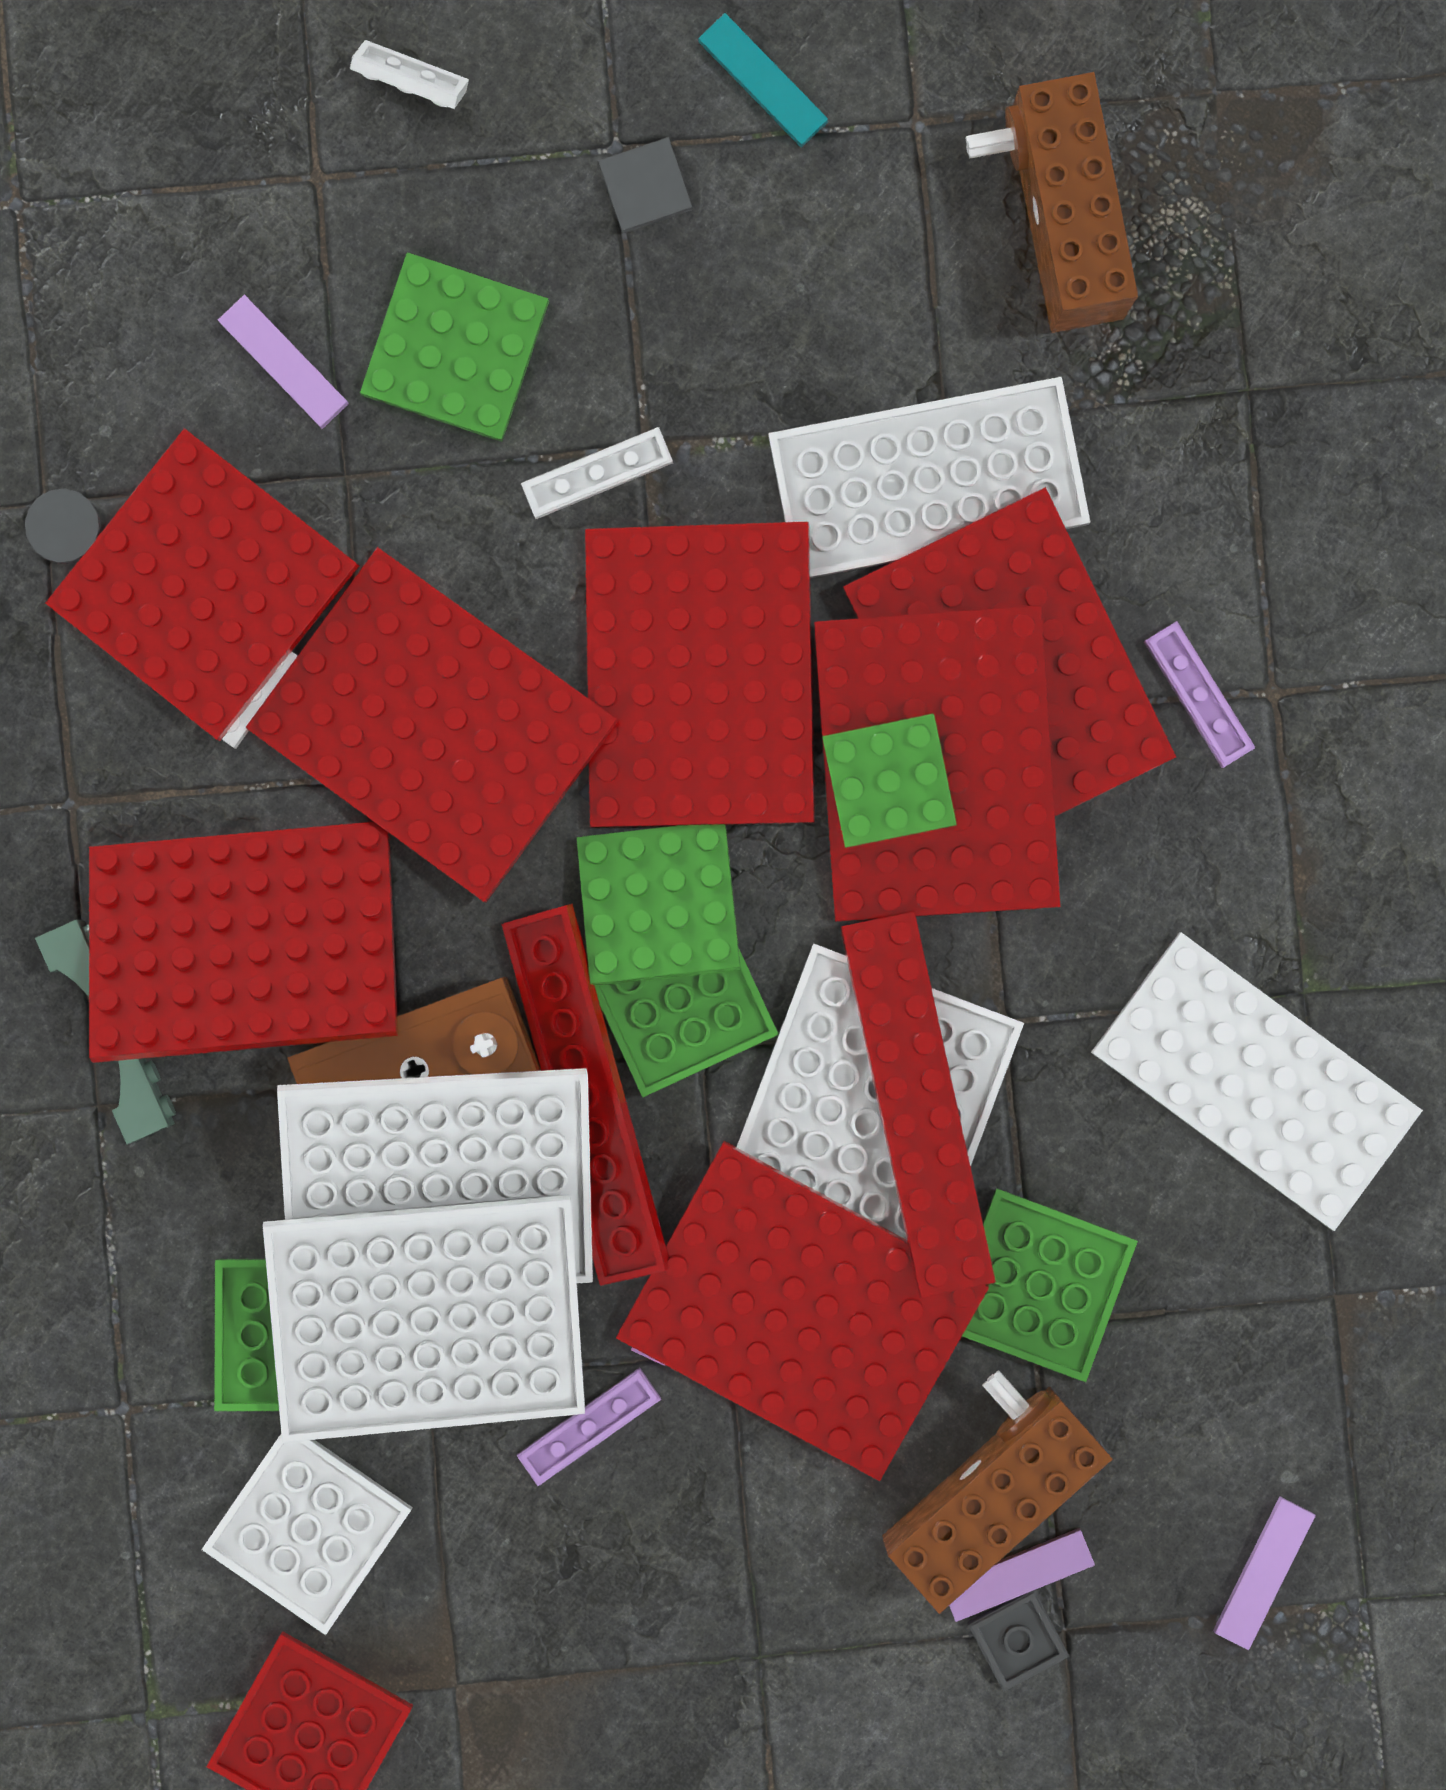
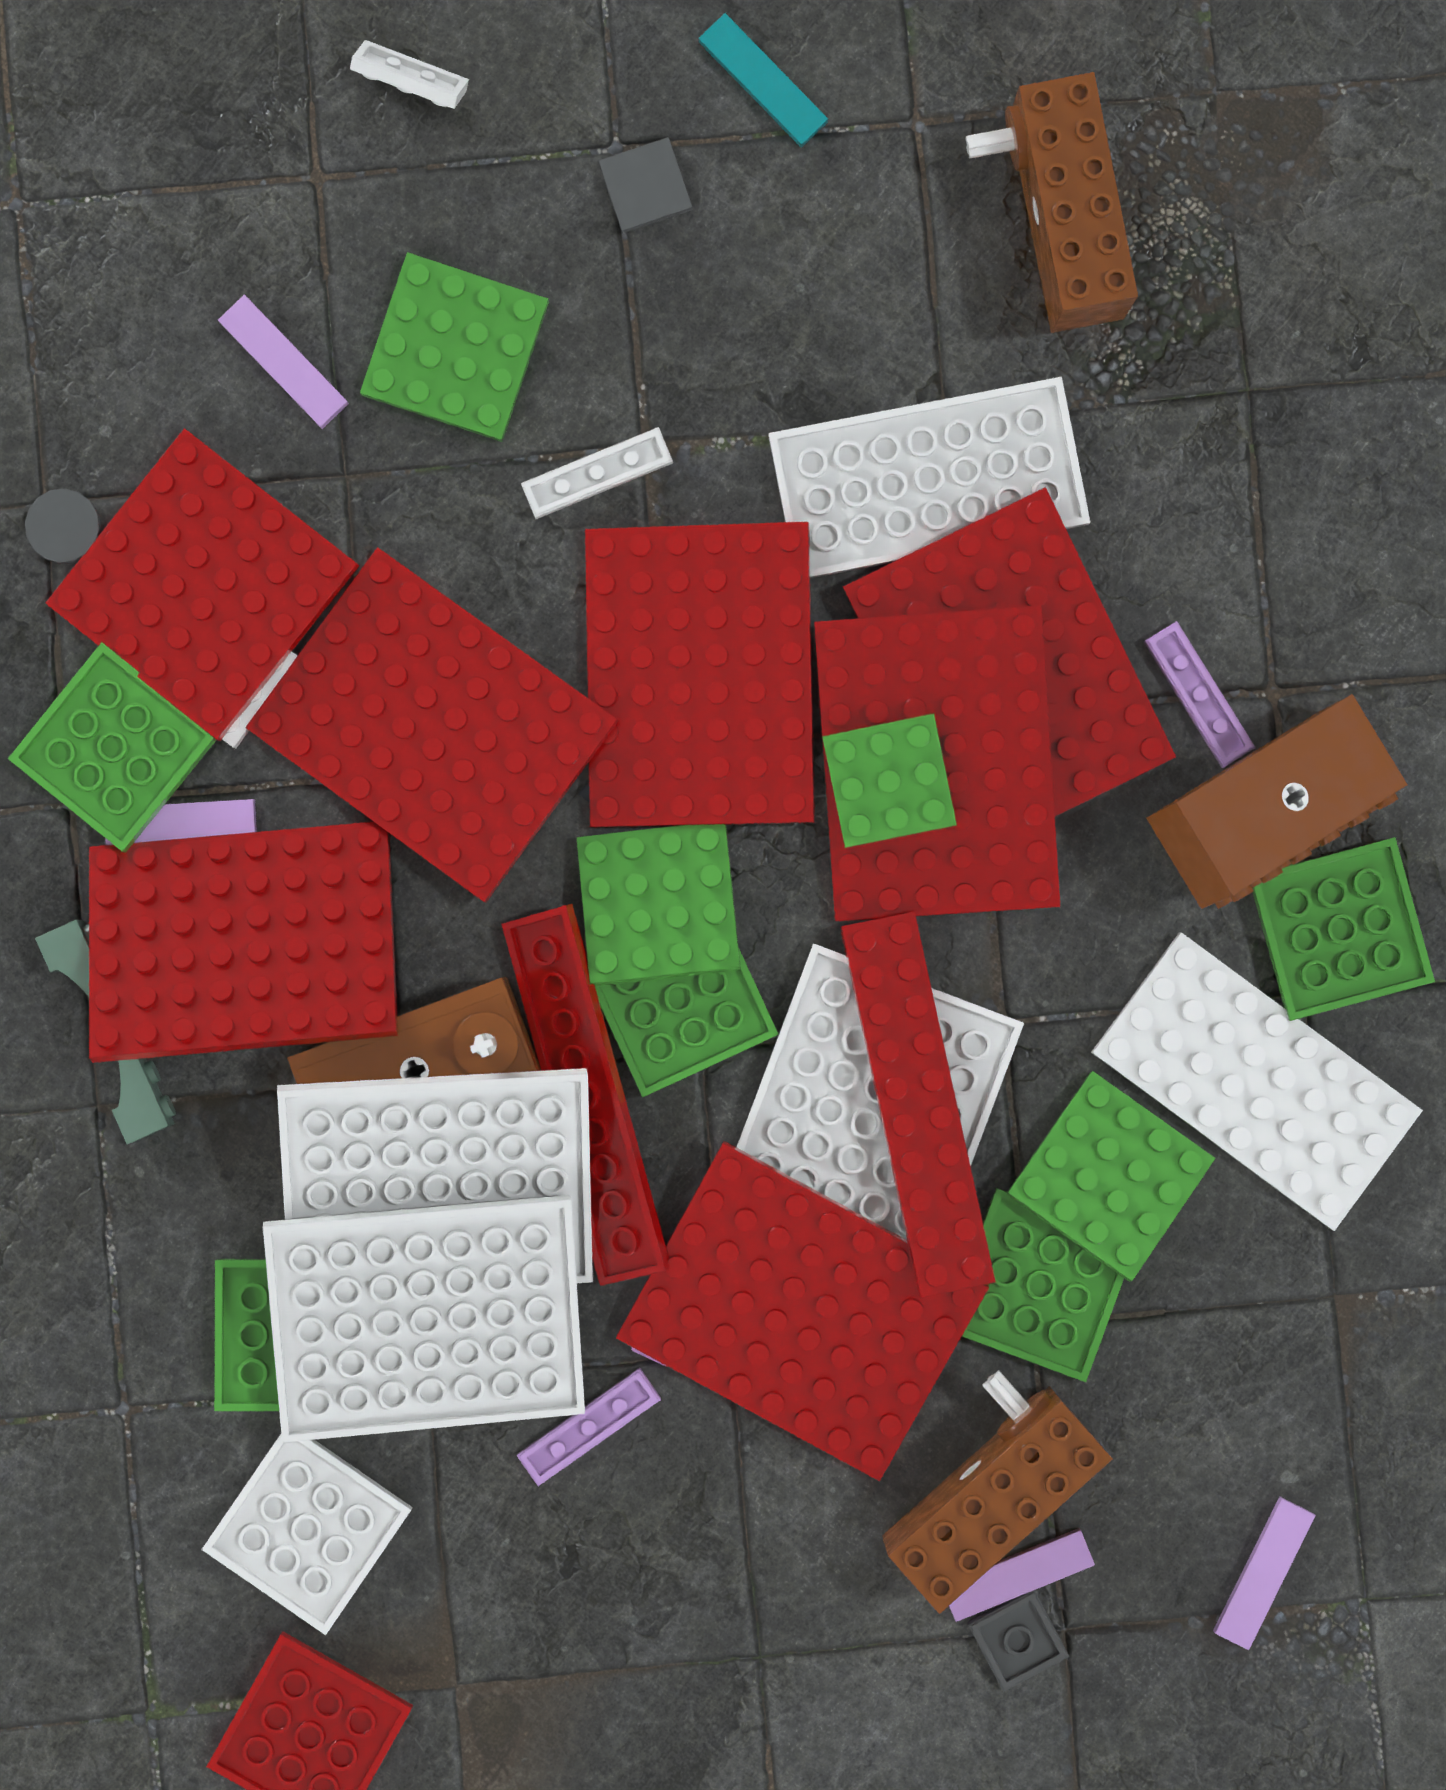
none -> bright green plate [8,642,216,853]
none -> lavender tile [105,799,257,845]
none -> bright green plate [1006,1071,1215,1282]
none -> dark orange piece [1146,694,1408,909]
none -> bright green plate [1253,837,1435,1021]

